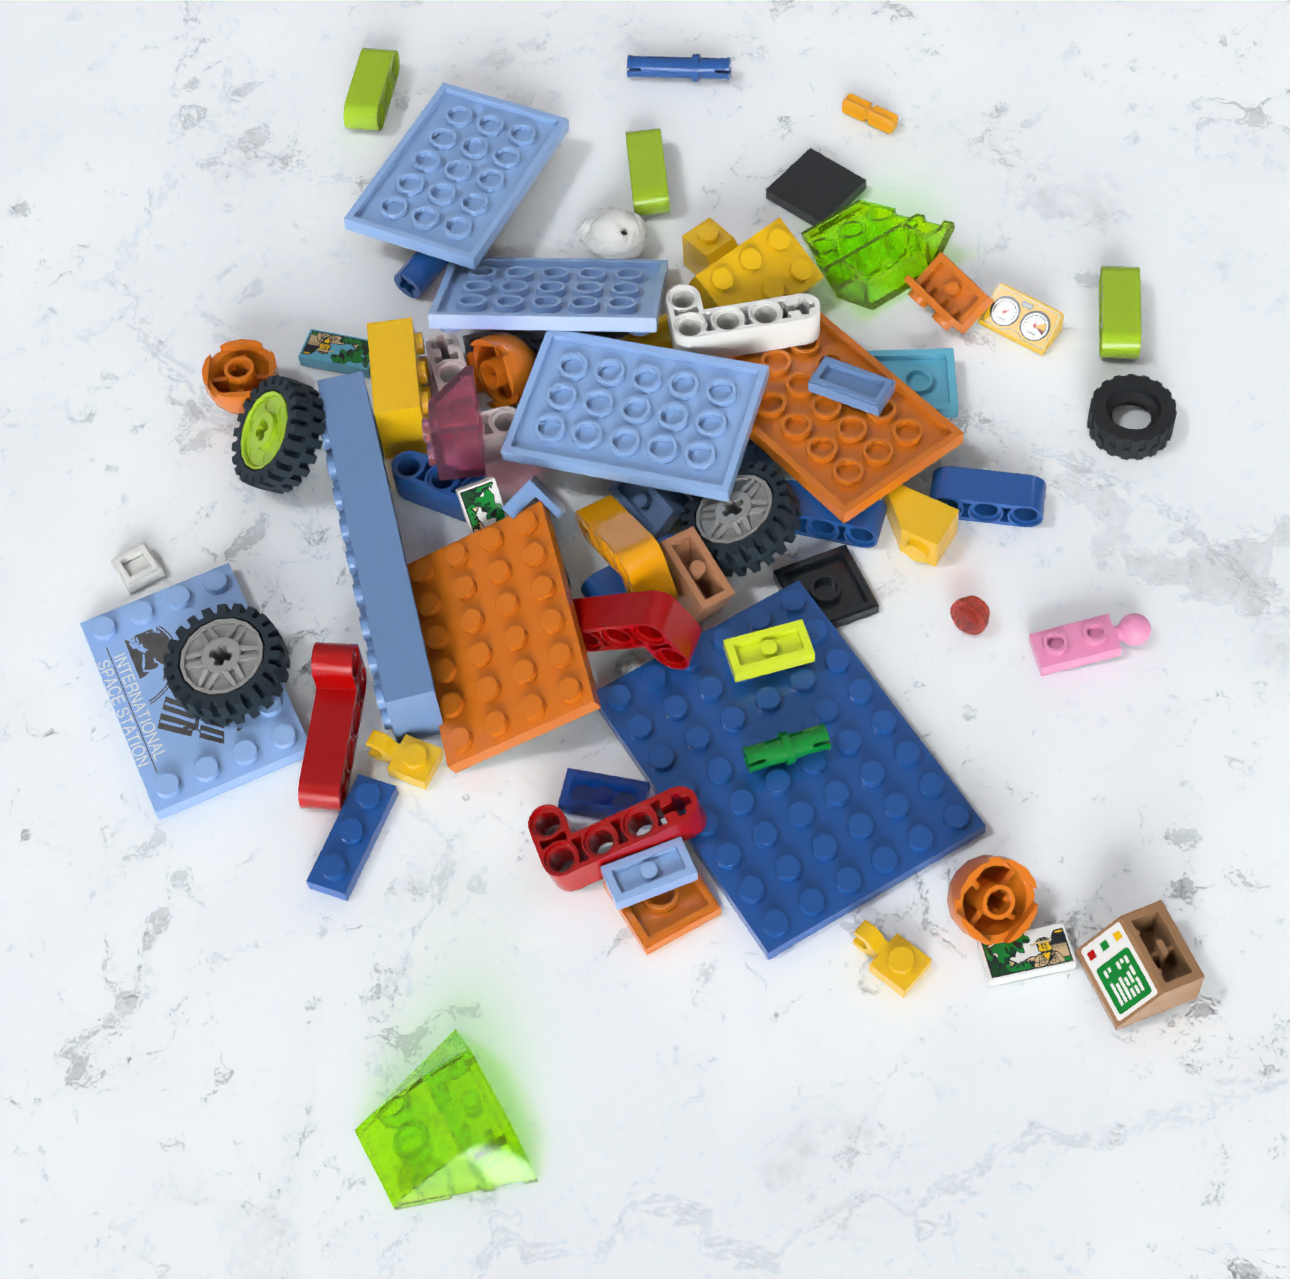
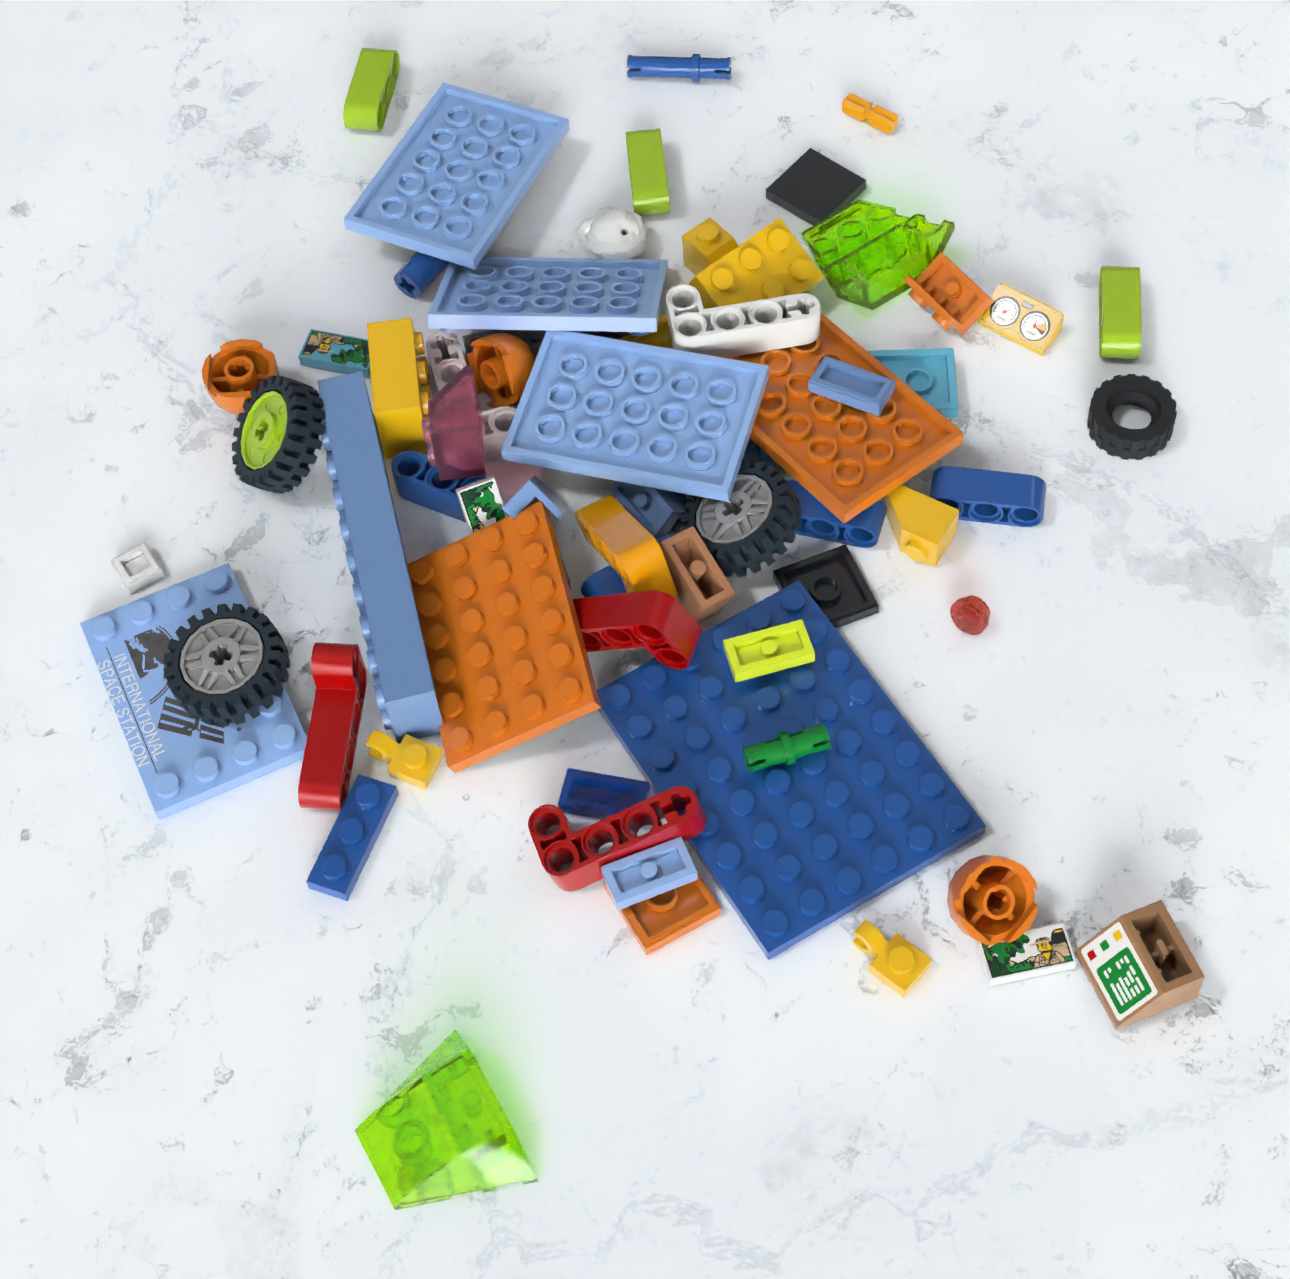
bright pink plate [1029,613,1151,676] -> none

